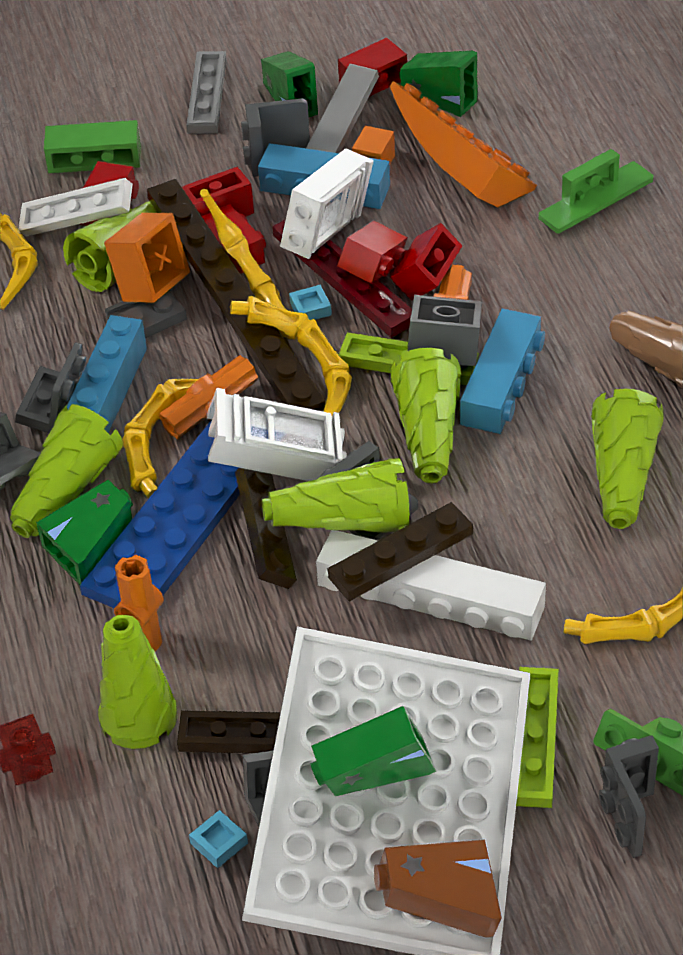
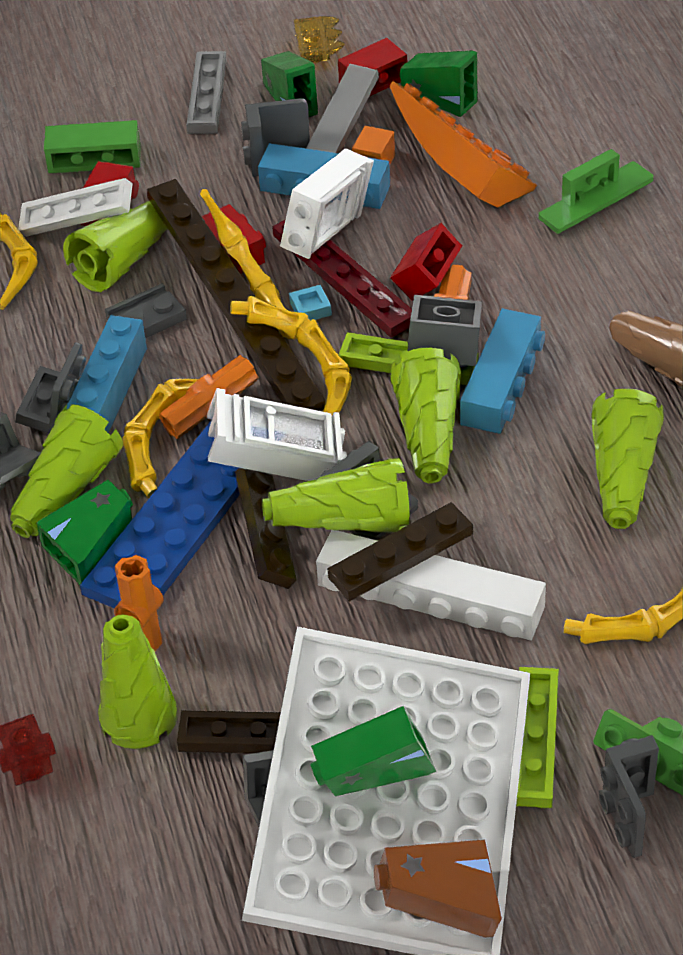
orange brick [104,213,190,303] -> none
red brick [182,166,254,217] -> none
medium azure plate [189,810,248,868] -> none
red brick [337,221,408,284] -> none
none -> clear yellow plate [293,16,345,63]

